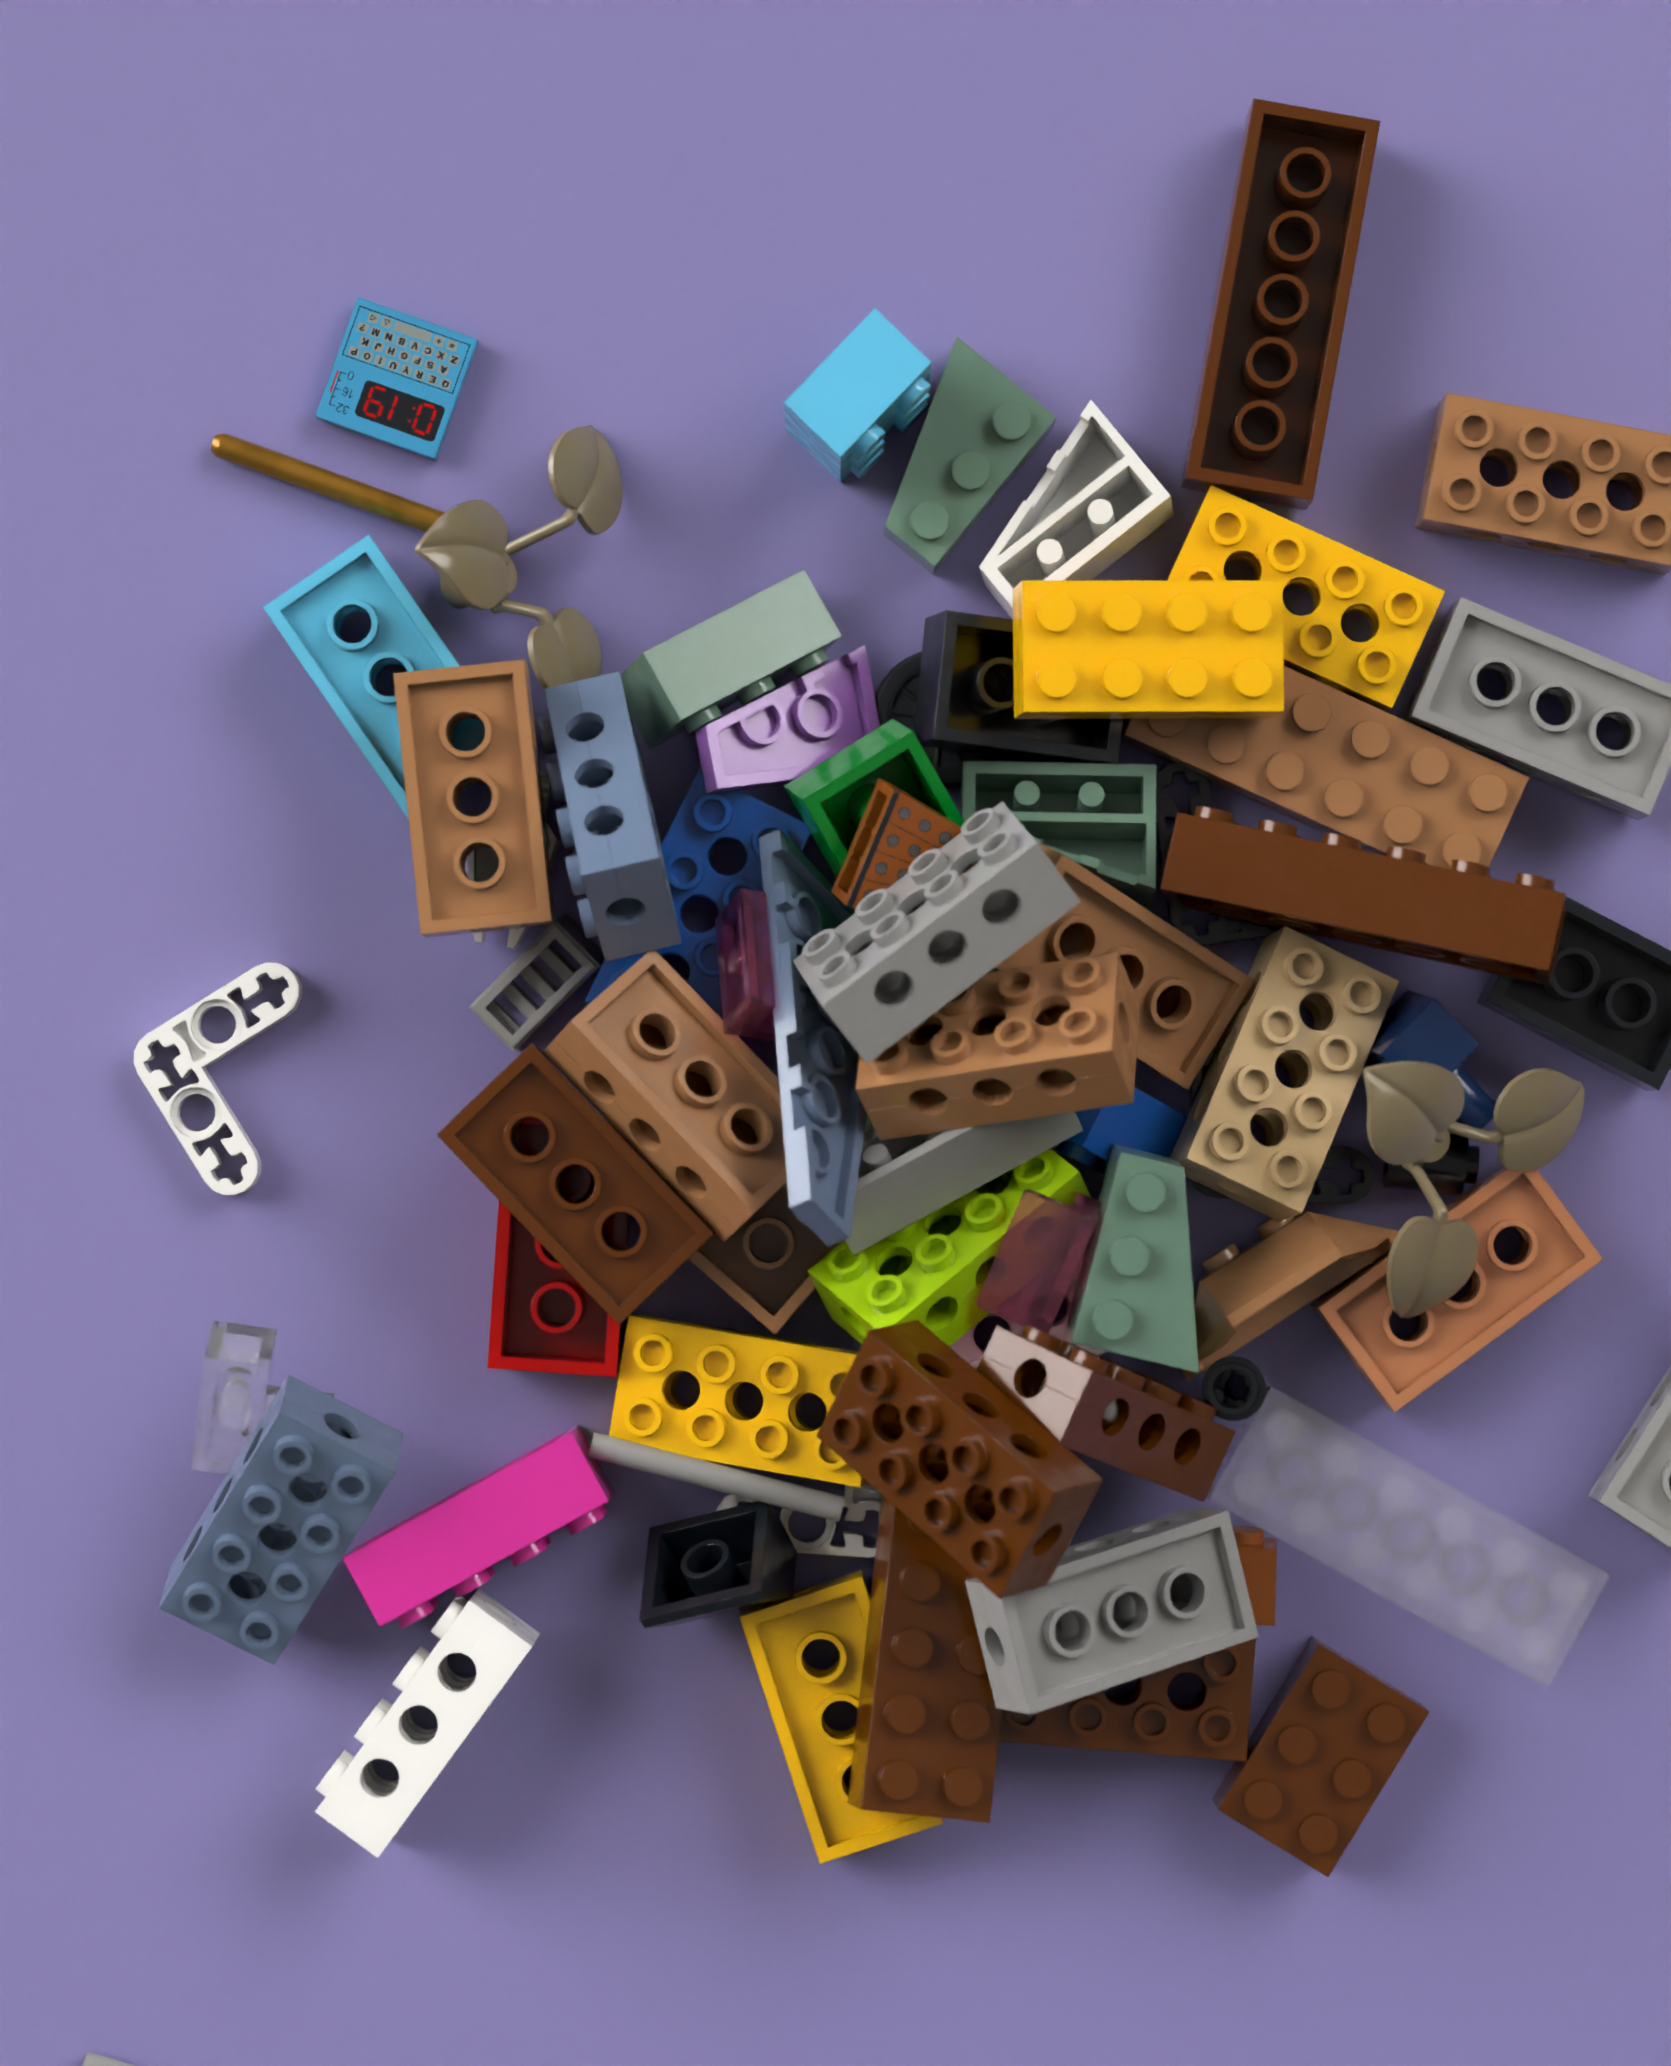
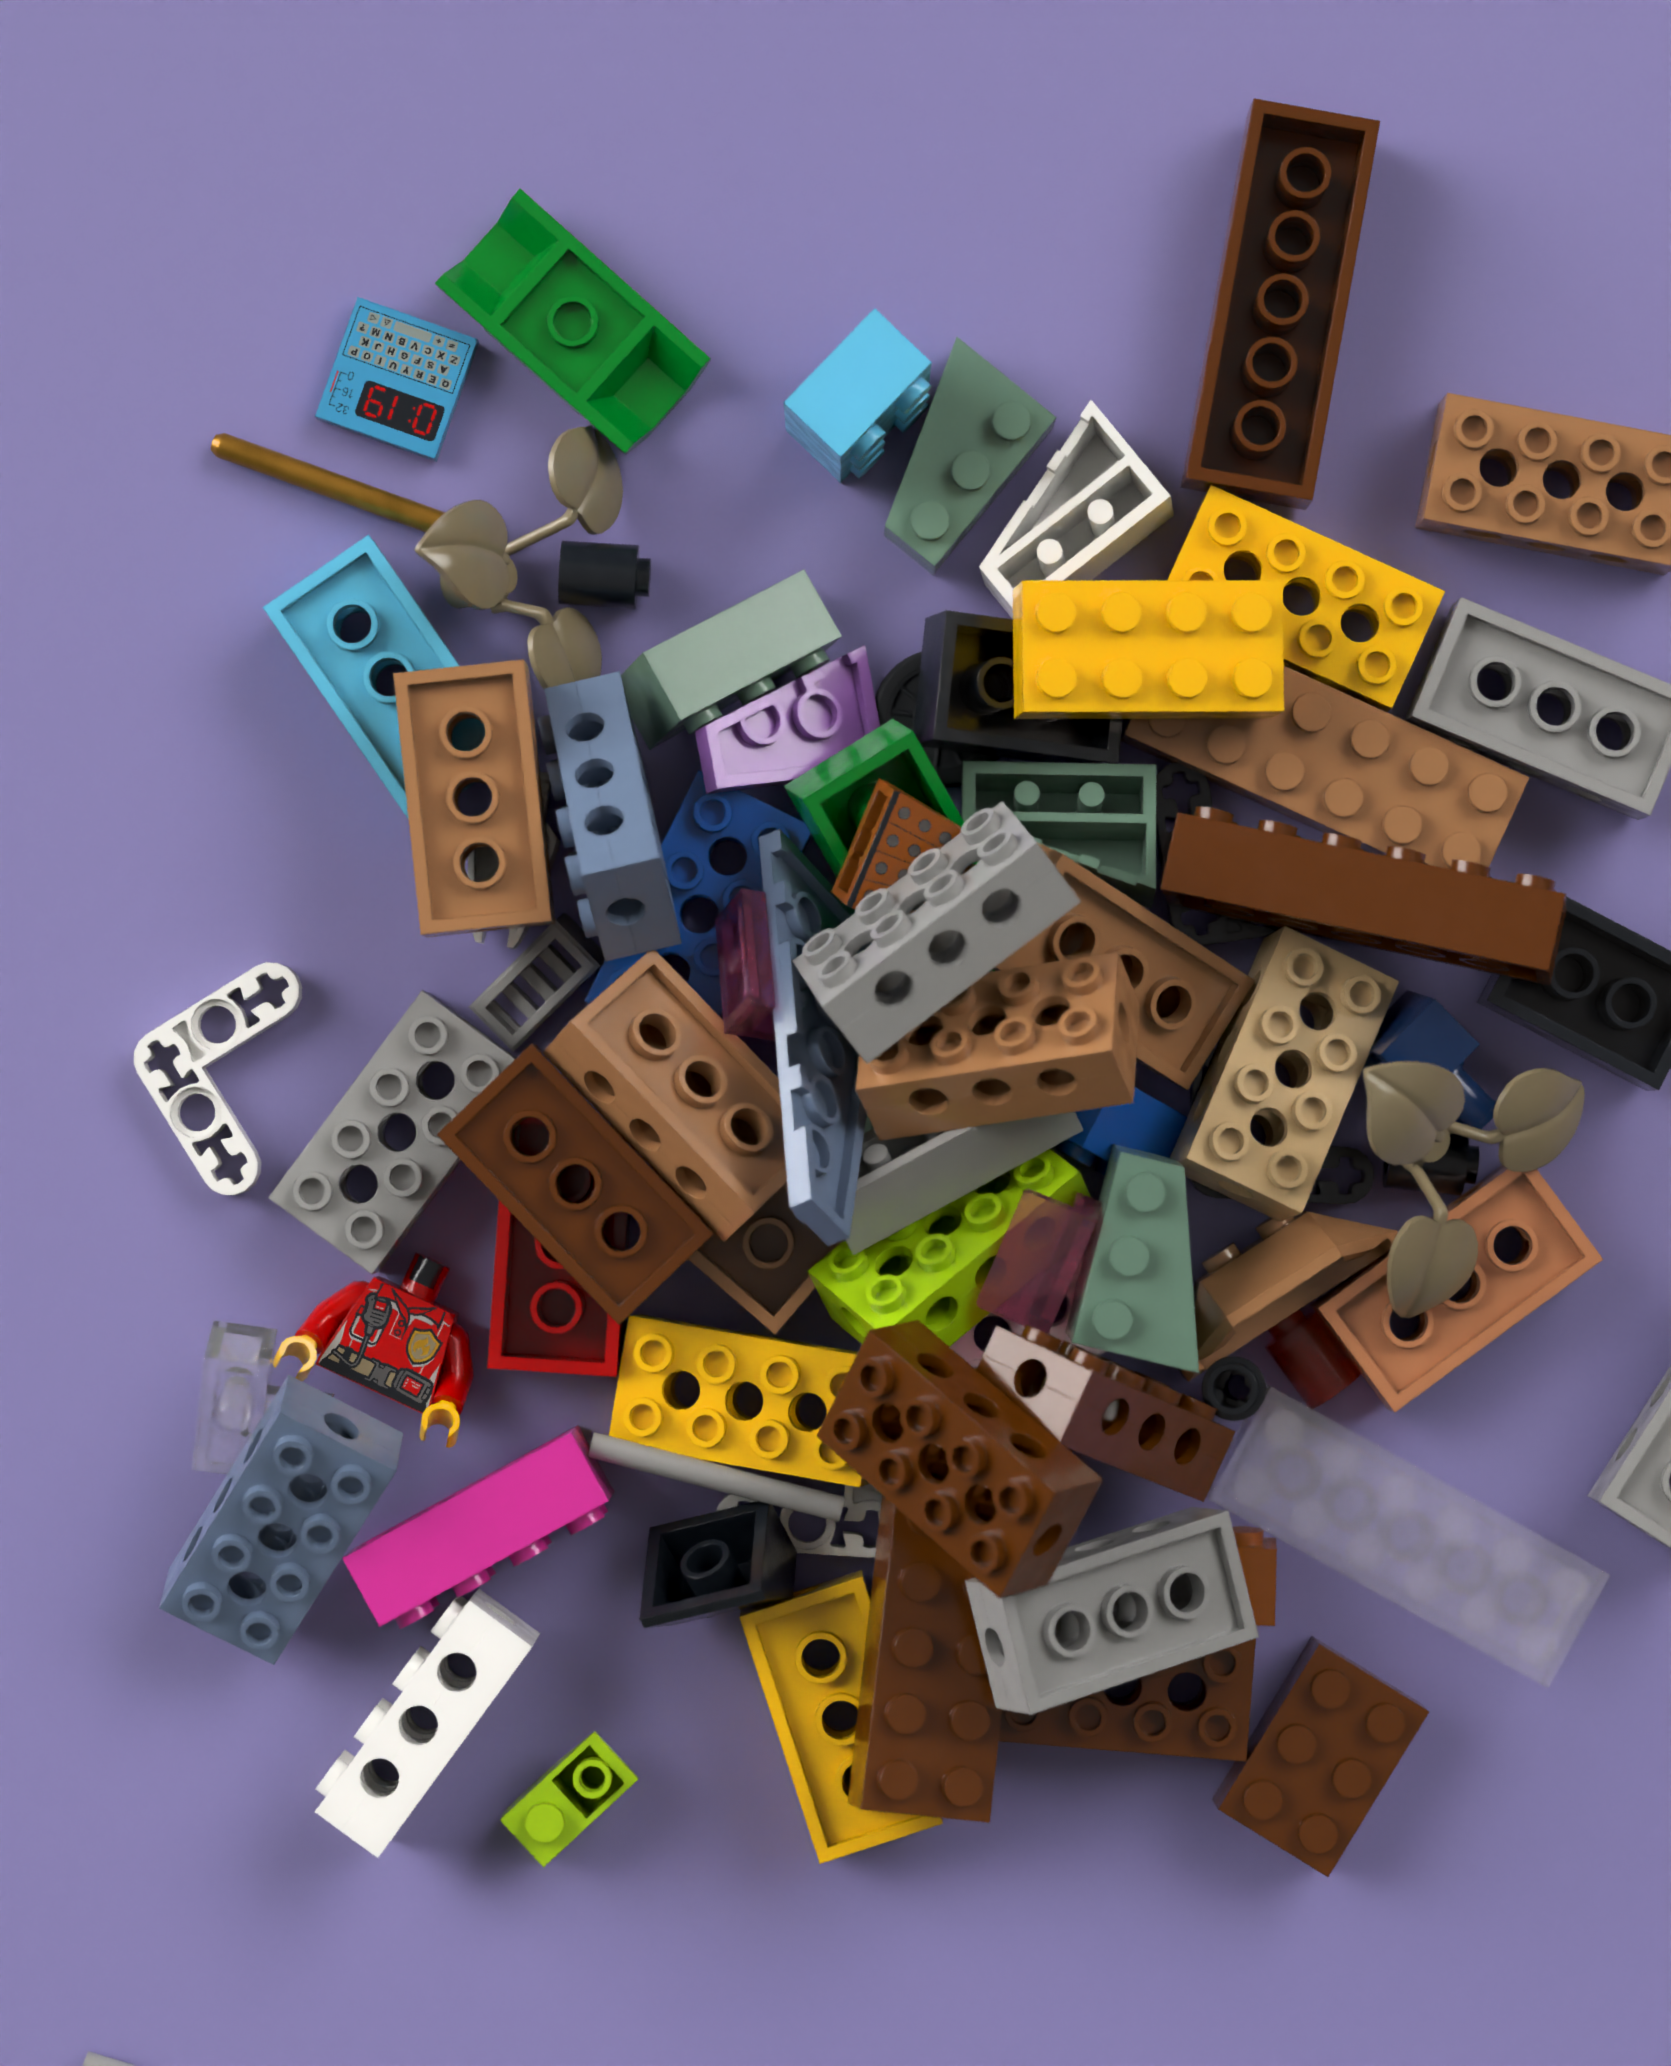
none -> light grey brick [268,990,516,1274]
none -> torso [272,1252,474,1448]
none -> green piece [435,189,711,455]
none -> lime slope [500,1731,639,1867]
none -> black brick [558,541,651,609]
none -> clear red brick [1265,1309,1362,1410]

